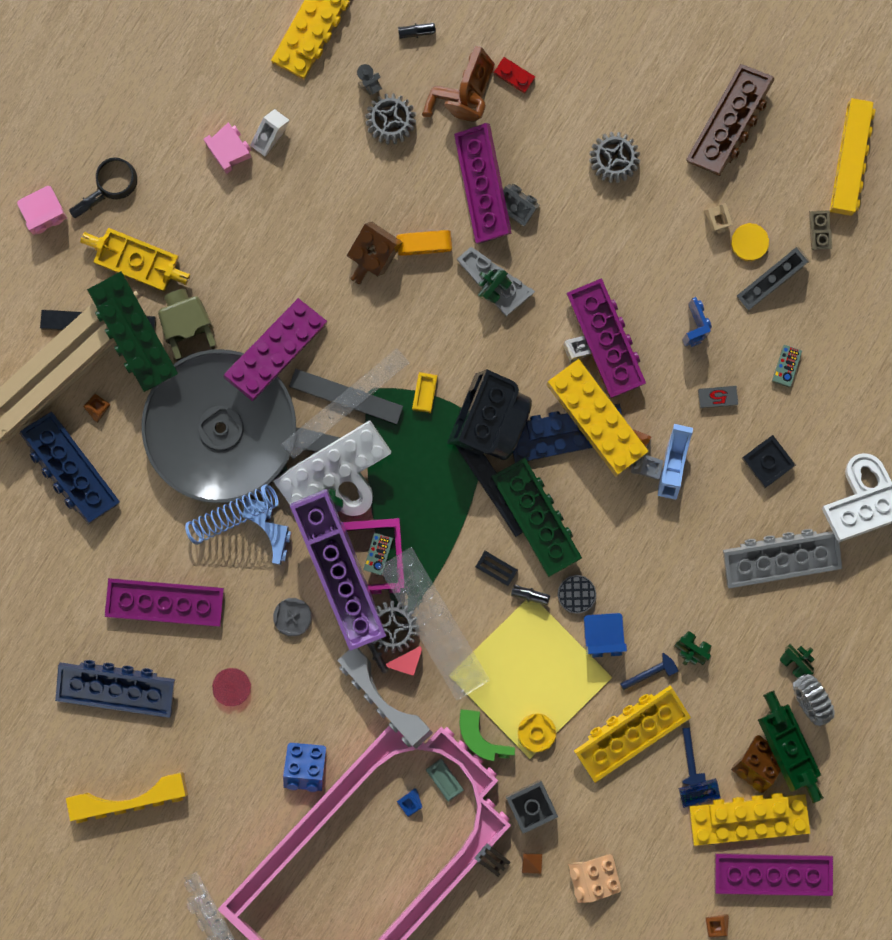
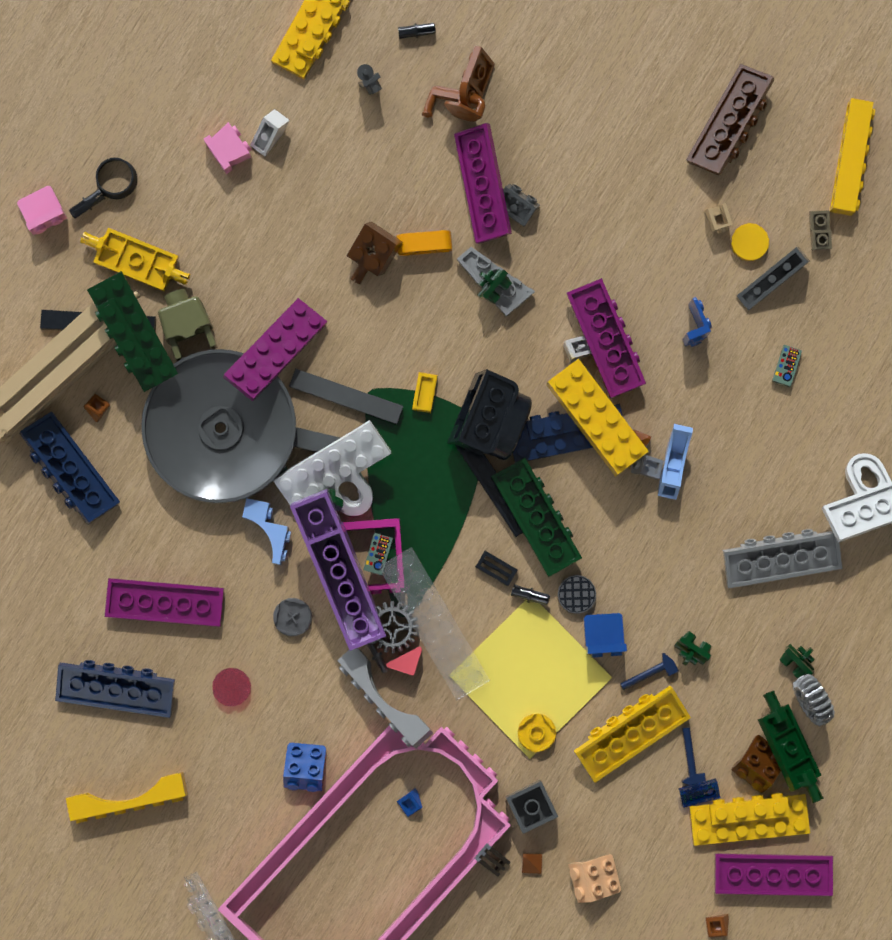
light blue piece [185,484,278,545] -> none
clear tile [281,349,409,459] -> none
light grey gear [365,93,416,145] -> none
sand green tile [426,758,464,802] -> none
bright green arch [459,709,515,761] -> none
red piece [493,57,535,94] -> none
light grey gear [589,132,640,183] -> none
dark grey tile [698,386,738,409] -> none
black plate [742,435,796,489] -> none

